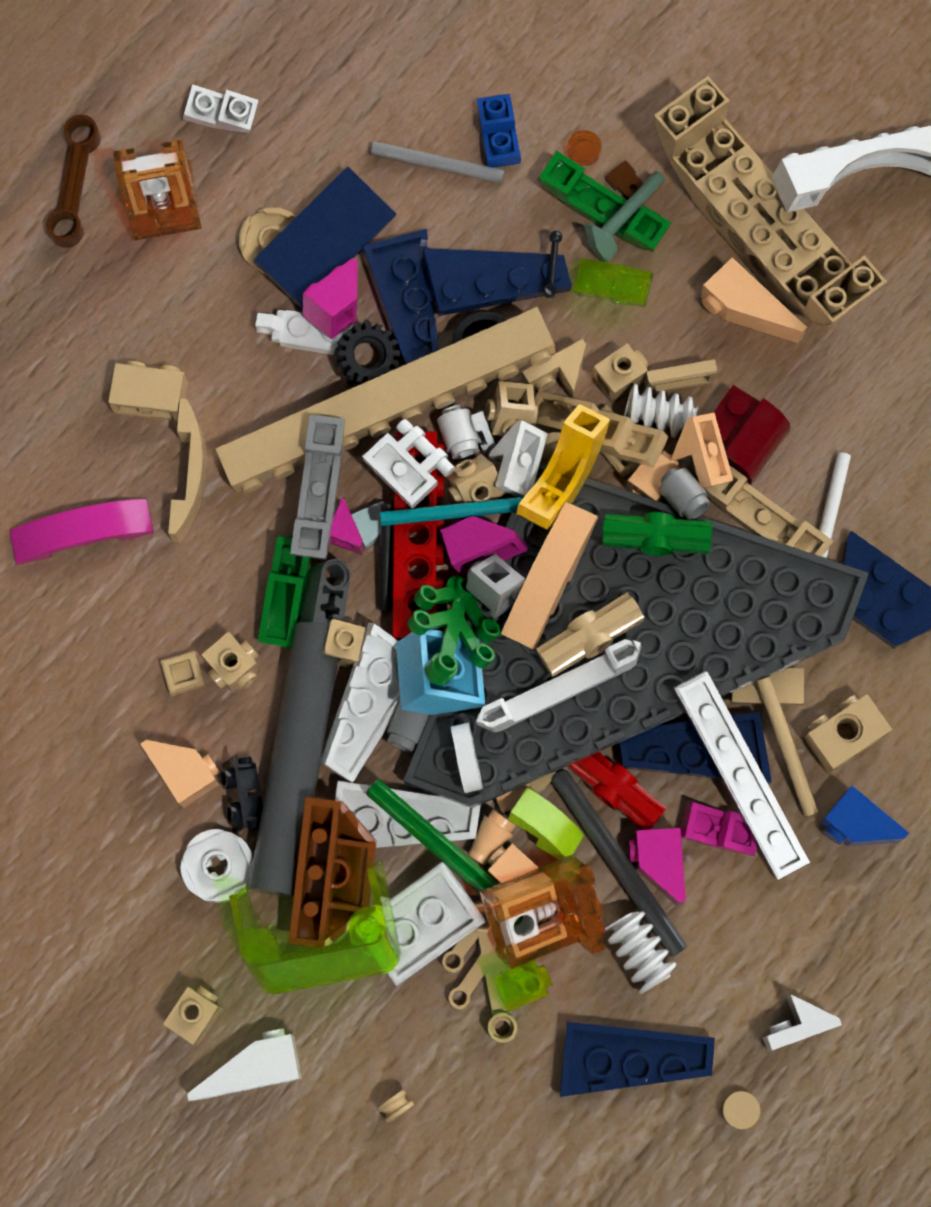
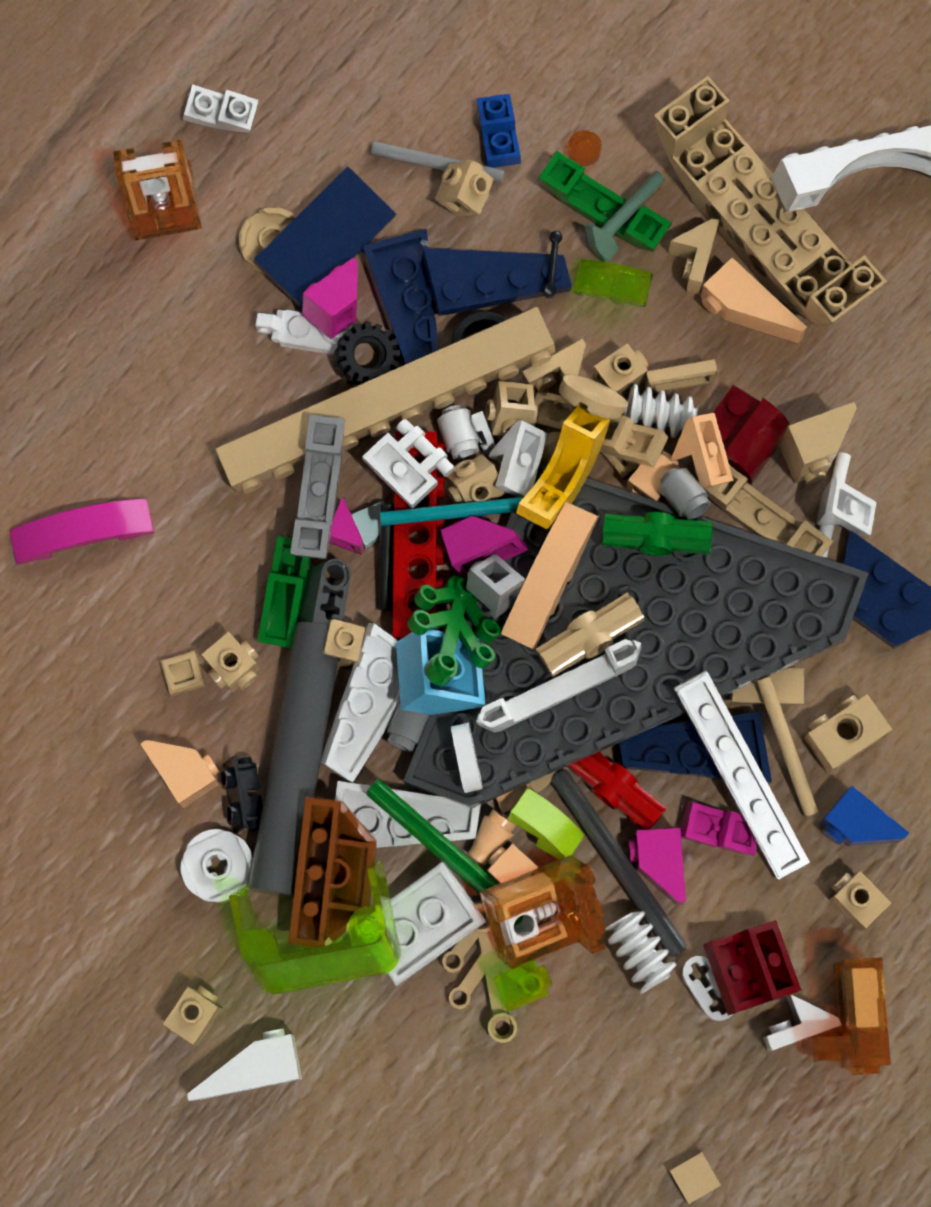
reddish brown piece [46,115,101,248] -> none
tan brick [108,361,188,421] -> none
tan slope [168,399,207,543] -> none
tan bush [377,1090,415,1124] -> none
dark blue wing [560,1022,715,1097] -> none
reddish brown piece [605,160,643,200] -> none
tan tile [722,1091,760,1129] -> none
none -> tan brick [435,160,494,216]
none -> tan tile [558,375,628,419]
none -> tan slope [668,218,719,295]
none -> tan tile [669,1152,721,1204]
none -> white beam [682,956,733,1022]
none -> dark red brick [703,920,802,1016]
none -> tan slope [779,402,857,484]
none -> clear orange brick [802,957,891,1075]
none -> white slope [816,479,877,536]
none -> tan brick [829,871,891,931]

